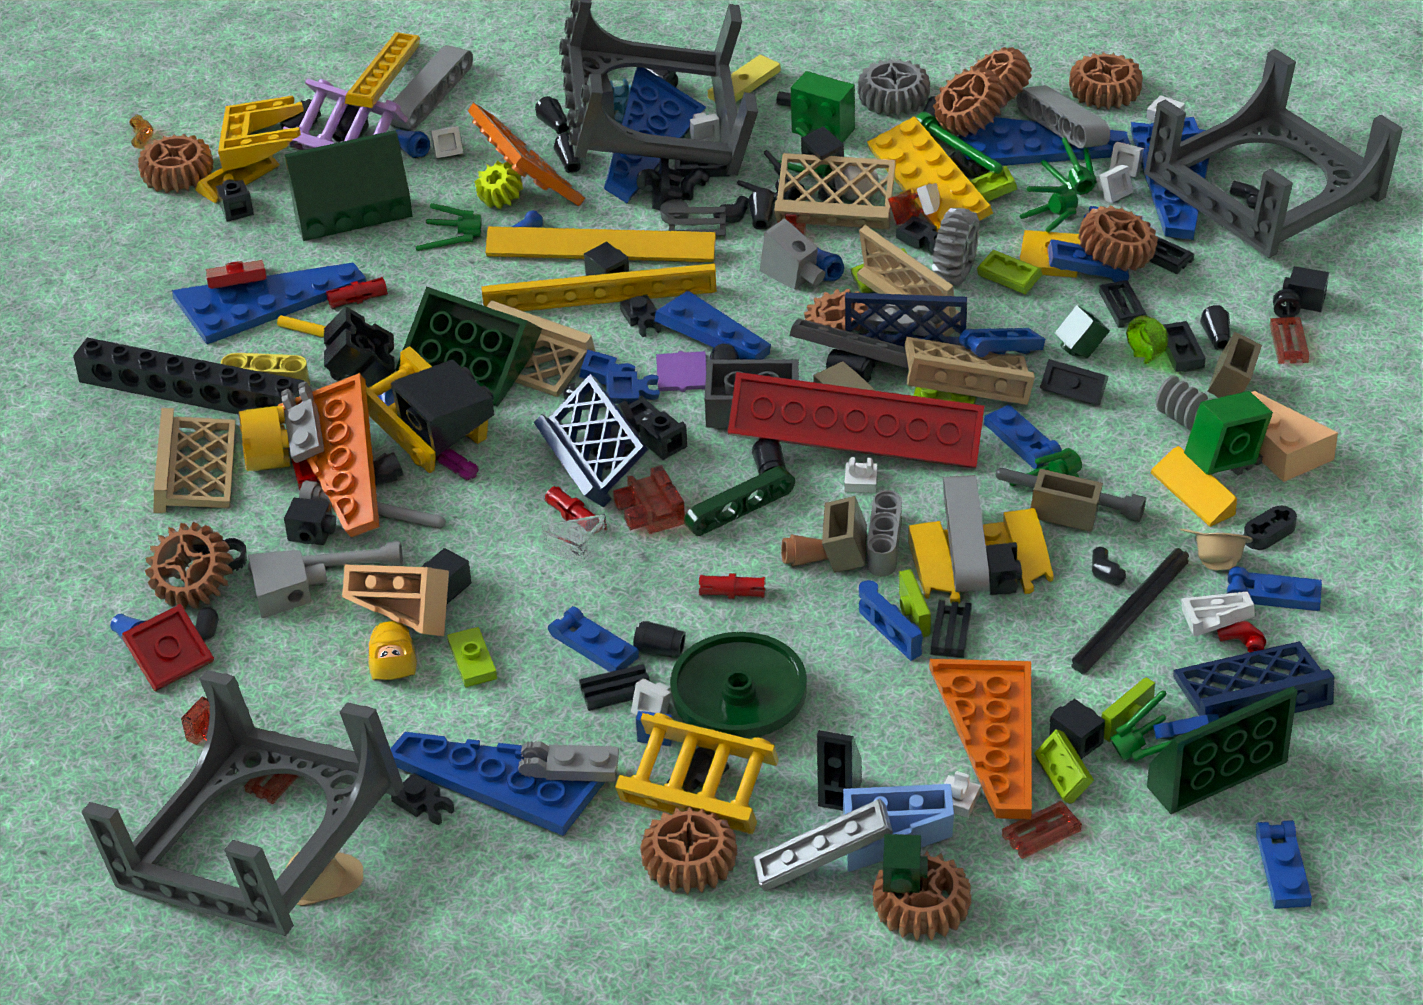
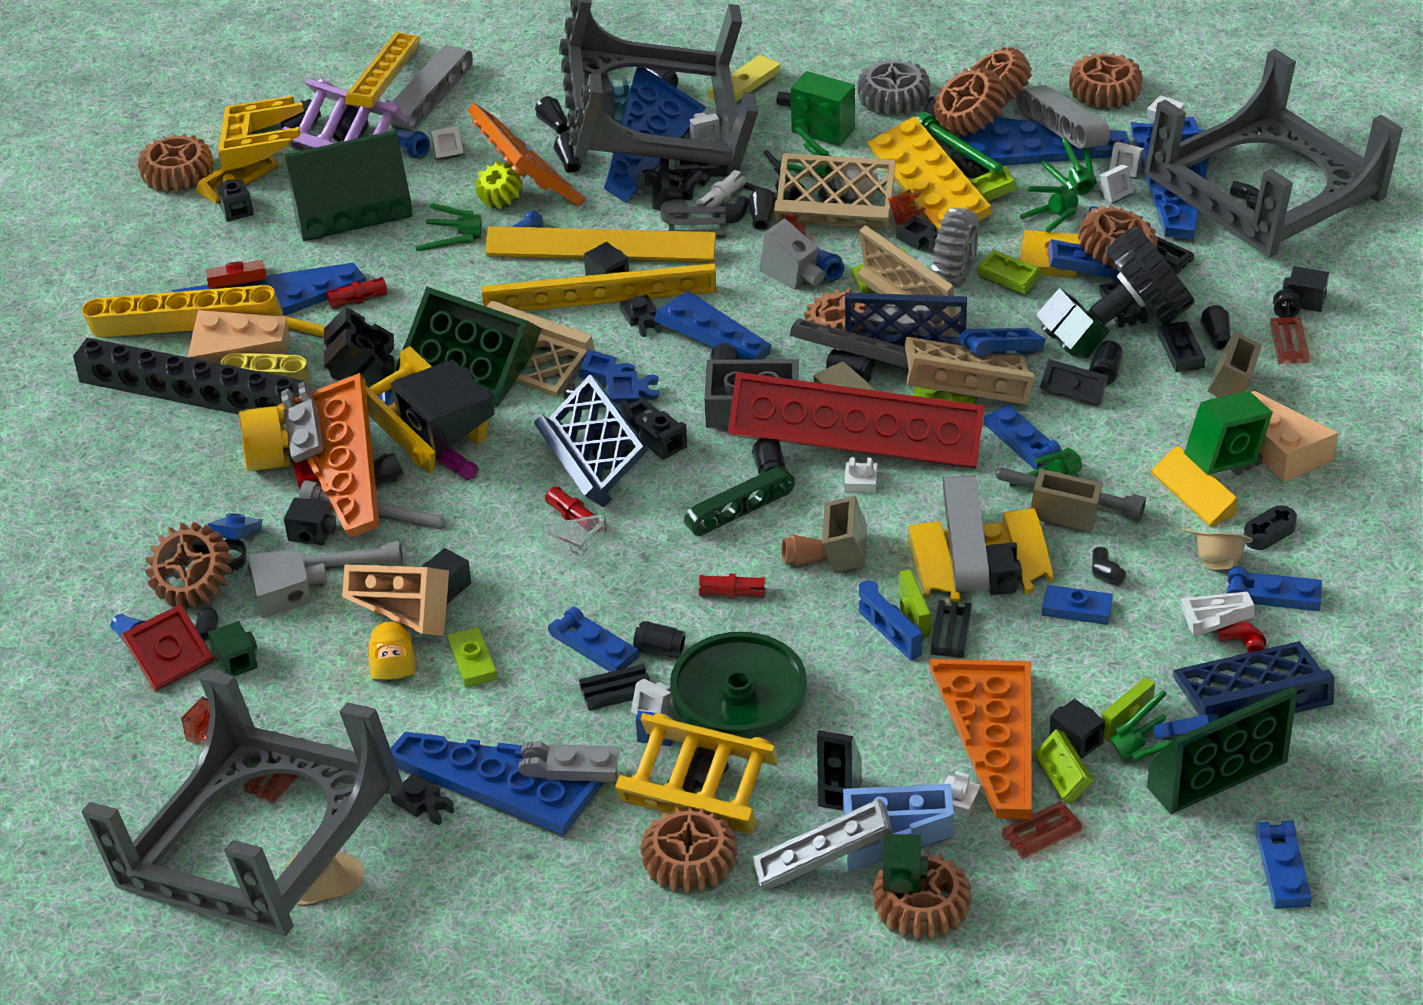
clear orange arm [129,114,154,149] -> none
tan fence [153,408,235,513] -> none
clear red hips [613,465,685,534] -> none
medium lavender piece [656,351,706,392] -> none
black panel [801,126,844,166] -> none
light grey beam [867,490,902,577] -> none
white tile [917,183,940,215] -> none
black axle [1071,548,1189,674] -> none
clear neon green hair [1126,315,1168,364] -> none
light grey piece [1156,375,1213,431] -> none
none -> yellow beam [82,285,283,337]
none -> light nougat wedge [187,310,290,364]
none -> blue plate [208,513,262,540]
none -> dark green brick [208,621,258,676]
none -> white pin [696,170,746,215]
none -> brick [1036,288,1086,339]
none -> blue plate [1042,585,1113,625]
none -> black wheel [1088,226,1195,325]
none -> black piece [1089,340,1123,385]

